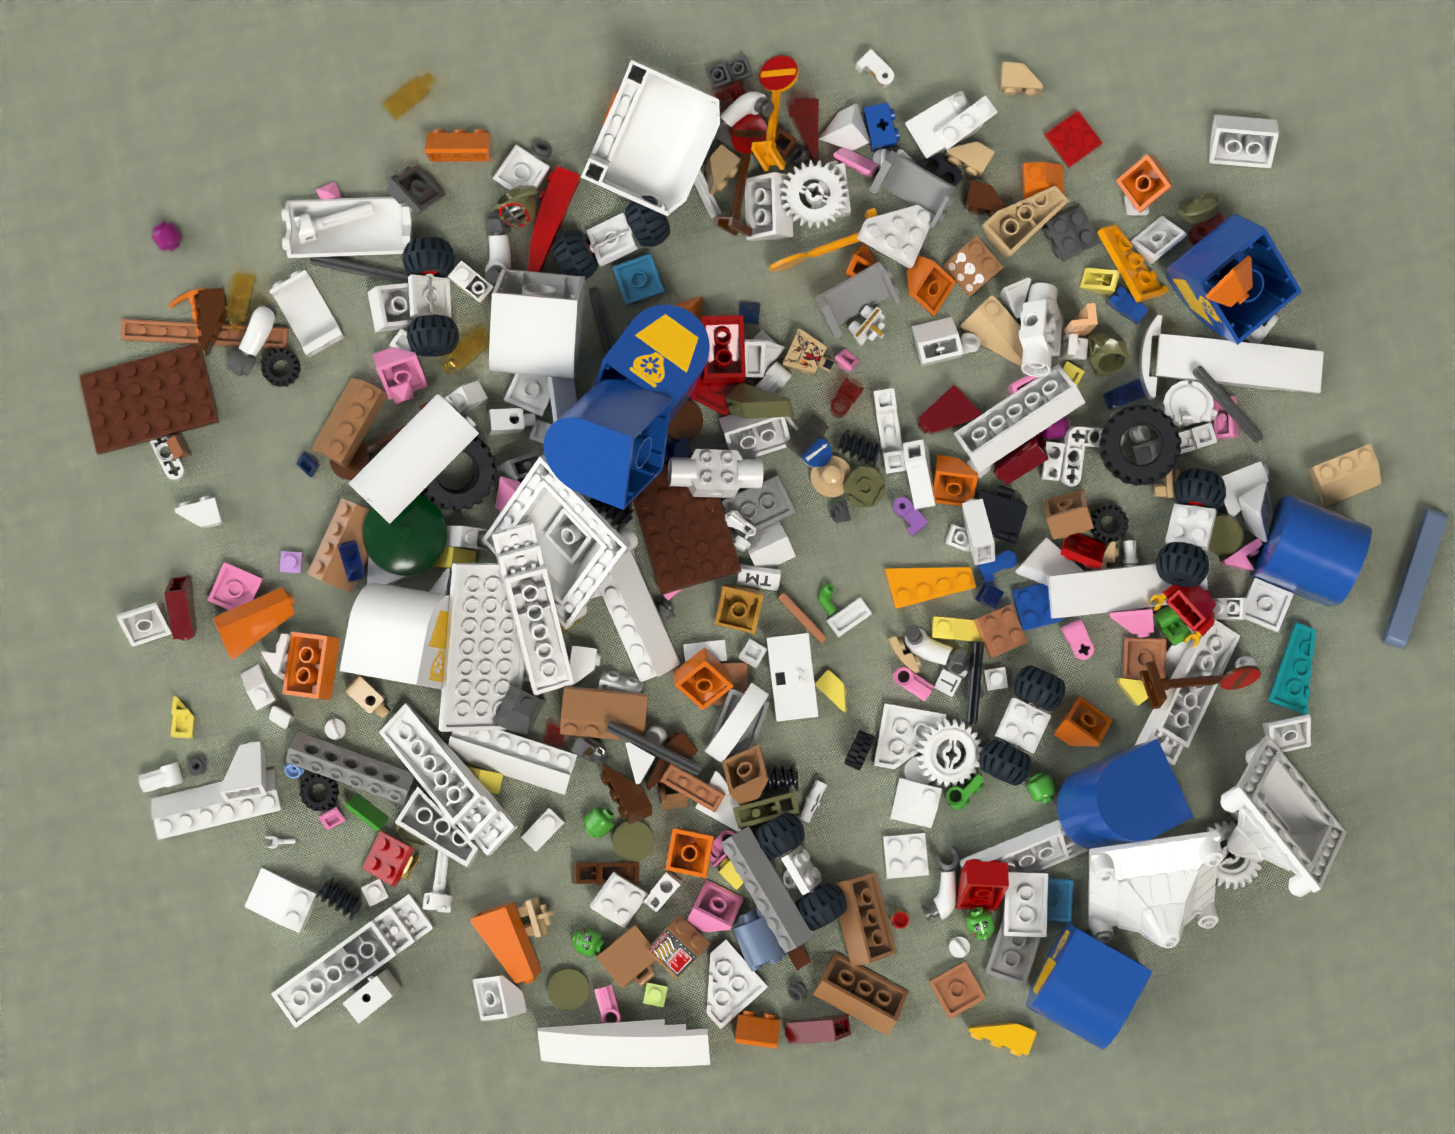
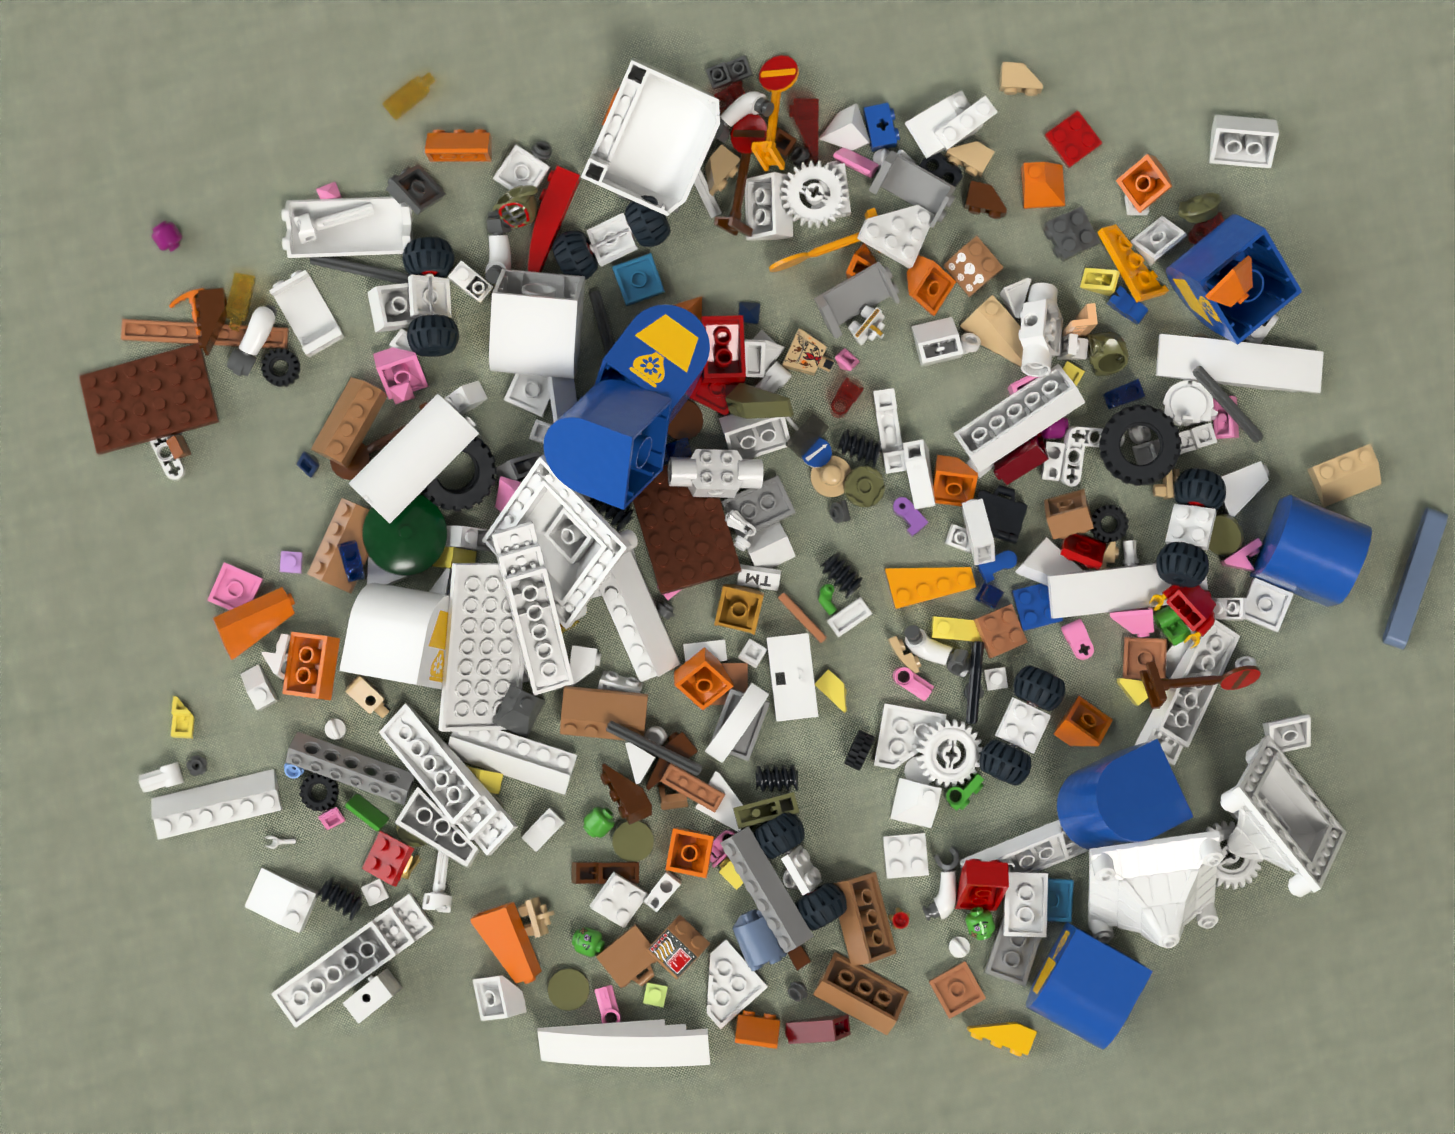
white slope [116,602,172,647] -> none
dark red slope [164,576,197,641] -> none
white slope [175,495,225,529] -> none
white slope [220,741,267,802] -> none
white slope [269,706,294,729] -> none
clear yellow hinge [442,326,490,375] -> none
white torso [487,408,535,435] -> none
clear red plate [543,724,564,747] -> none
flat silver rock [571,736,607,763] -> none
bright pink slope [687,880,744,933] -> none
medium nougat slope [722,744,769,806] -> none
white pin [798,779,828,823] -> none
white leg [855,49,894,88] -> none
dark red slope [916,384,982,436] -> none
white tile [934,669,962,697] -> none
tan wedge [982,185,1069,260] -> none
bright green head [1026,771,1057,804] -> none
white slope [1139,315,1162,400] -> none
white slope [1239,483,1274,542] -> none
teal wing [1267,623,1316,715] -> none
none -> black piece [819,552,863,599]

